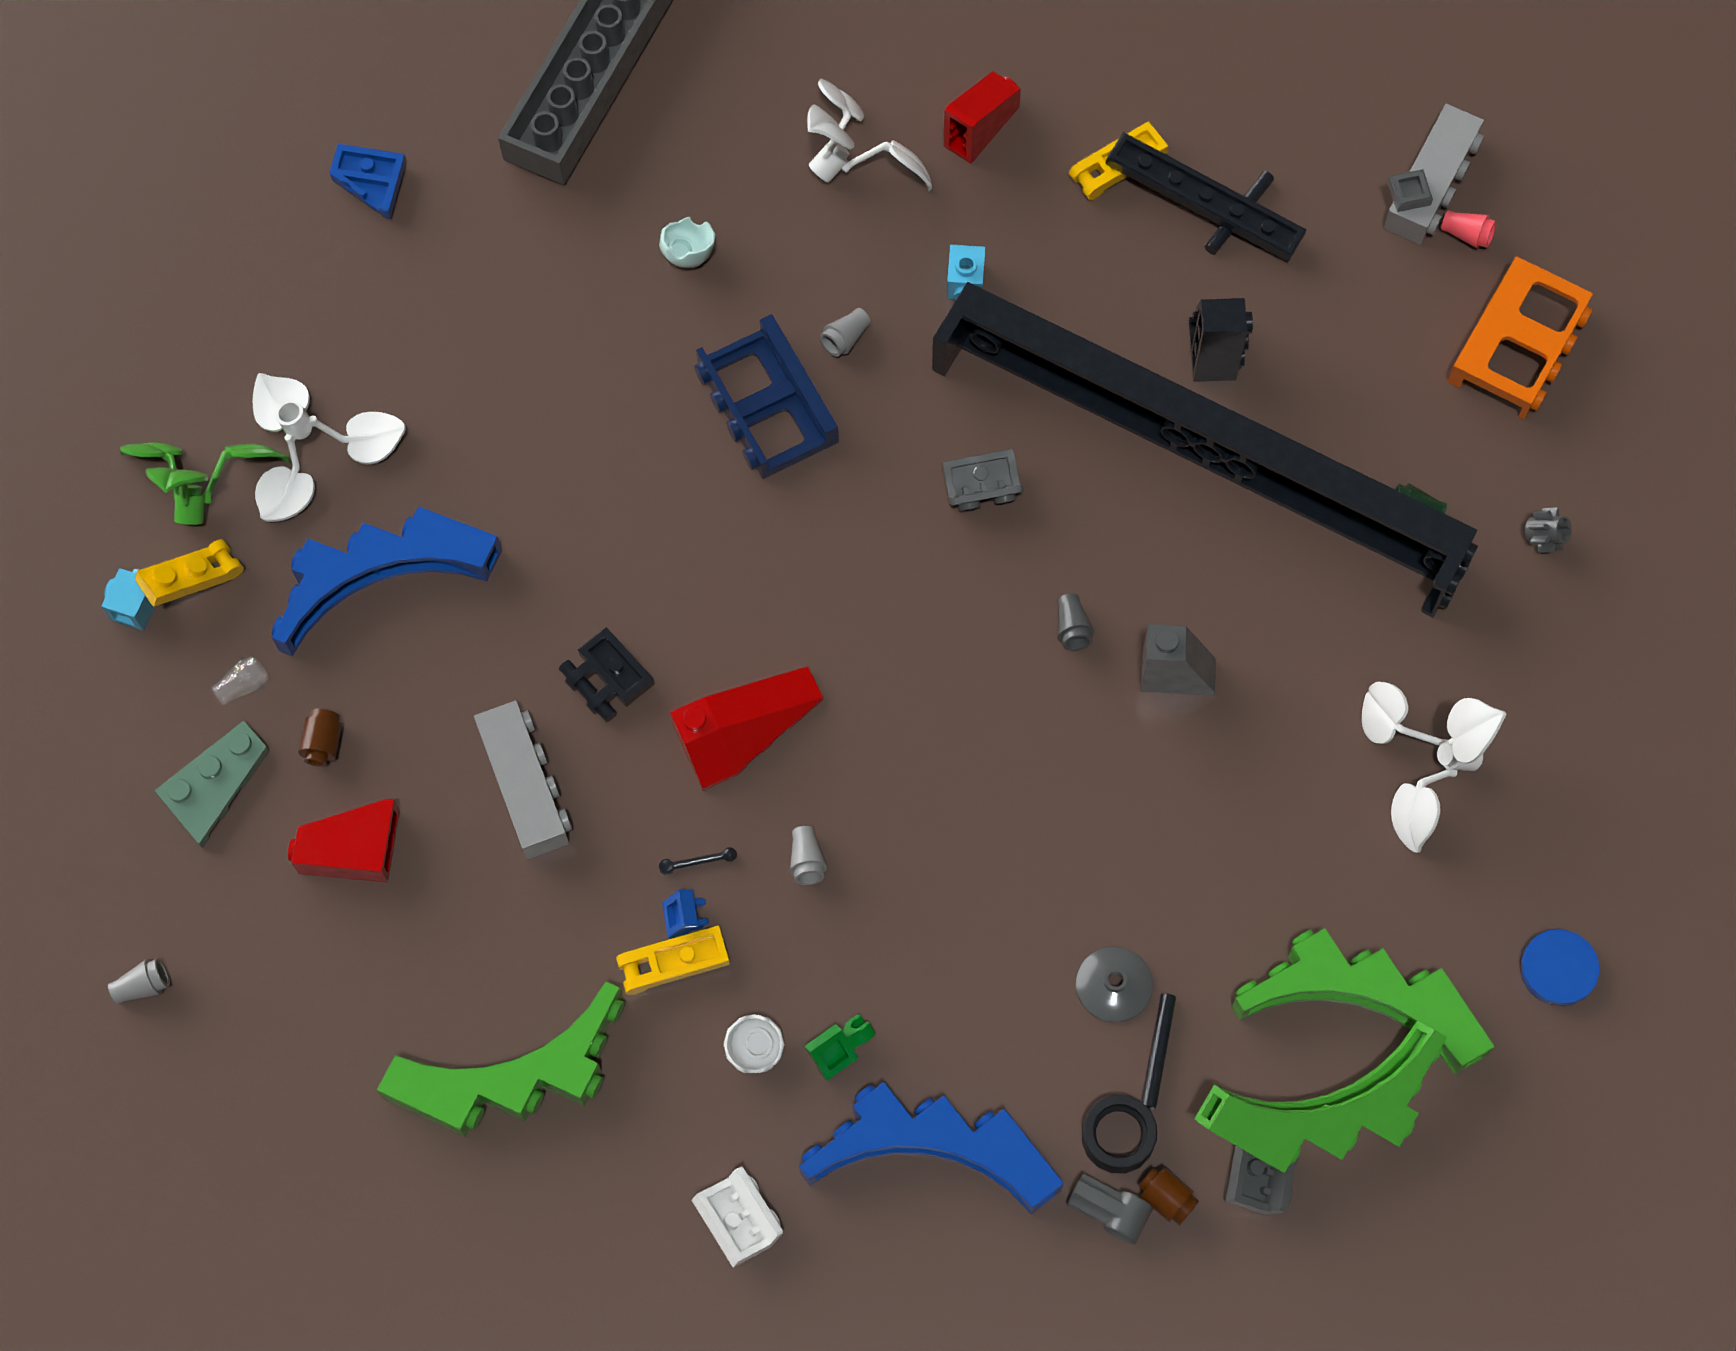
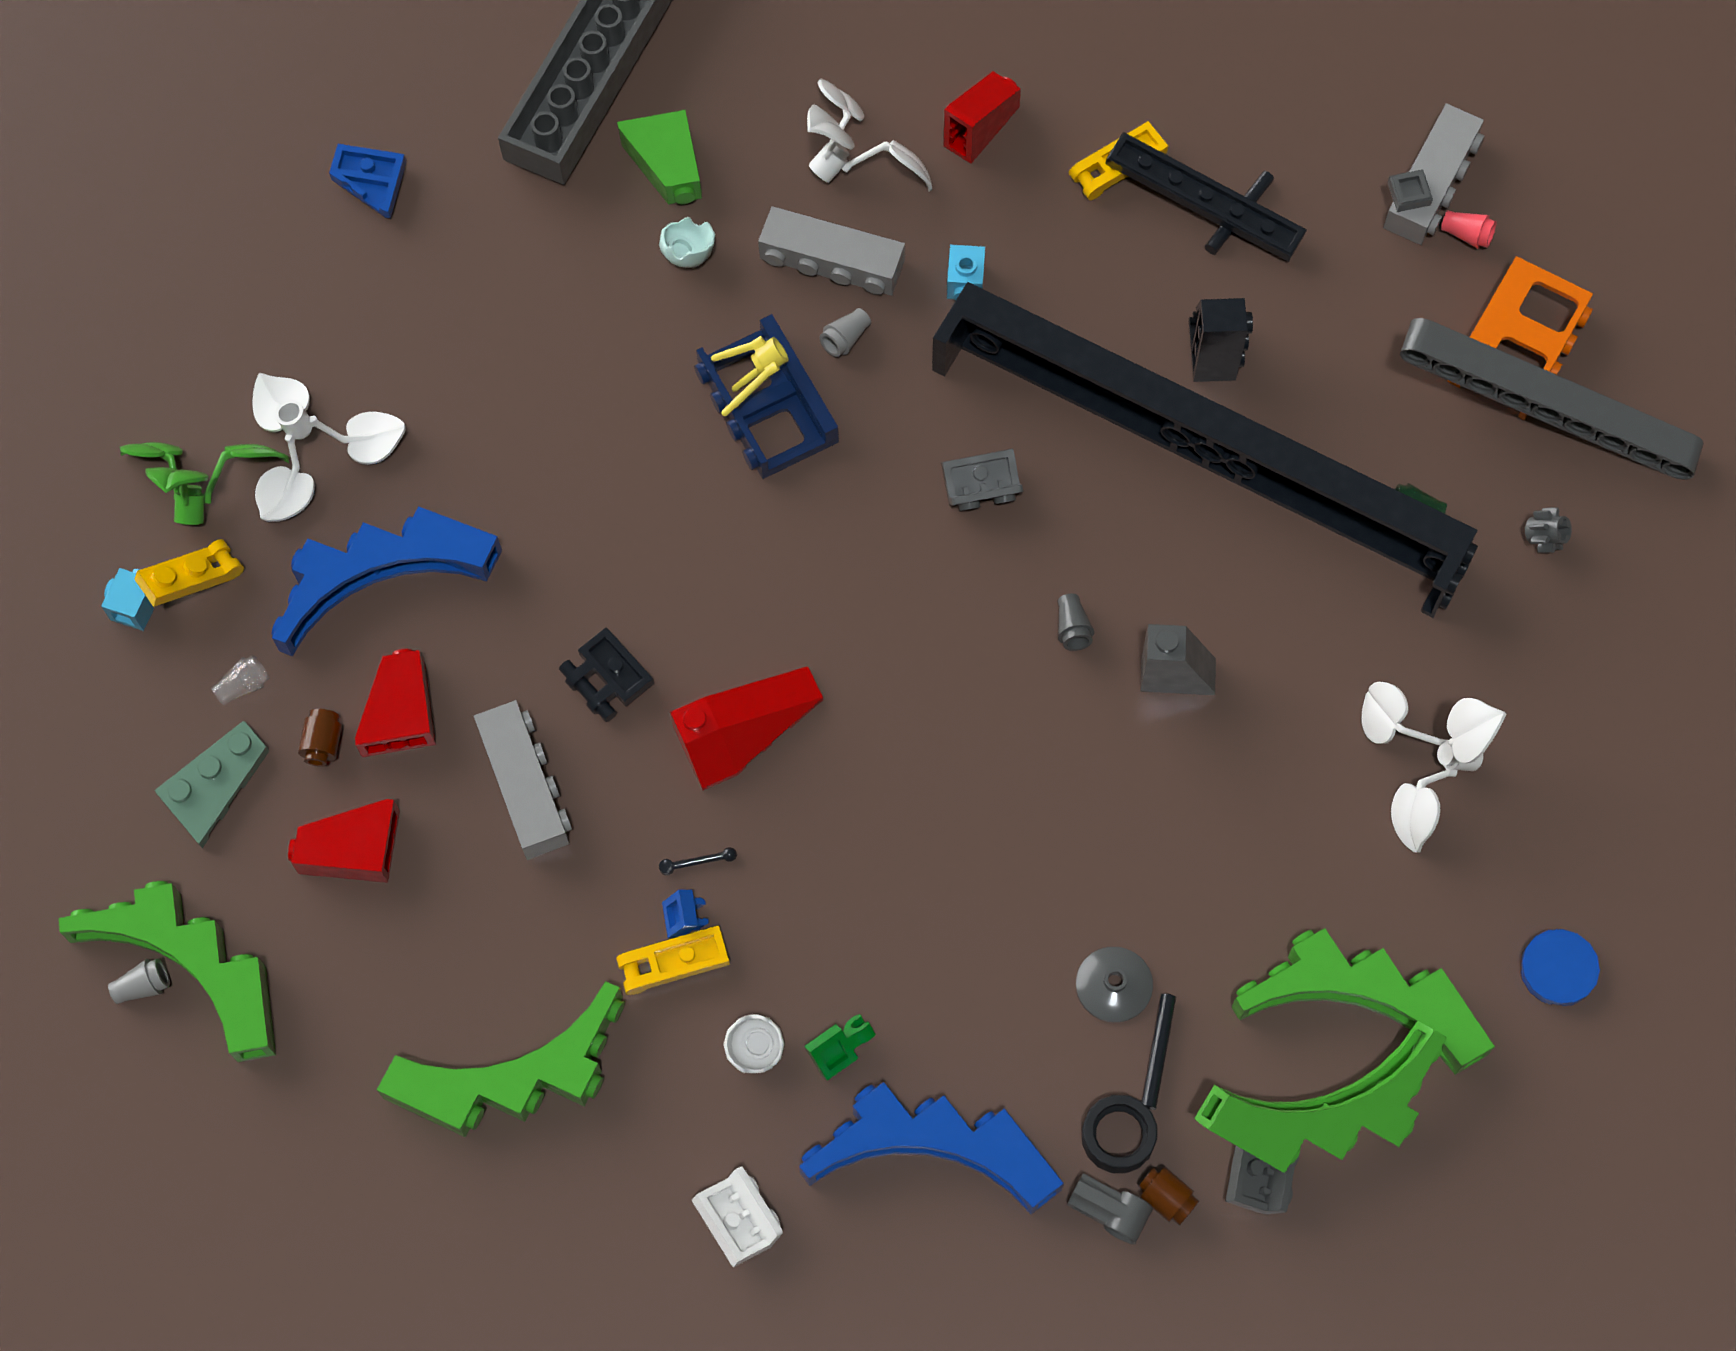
light grey cone [790,826,827,885] -> none
none -> bright green arch [59,881,276,1062]
none -> red slope [355,649,436,758]
none -> bright green slope [617,110,702,204]
none -> light yellow plant [711,336,789,416]
none -> light grey brick [758,206,905,296]
none -> dark grey beam [1400,318,1704,479]

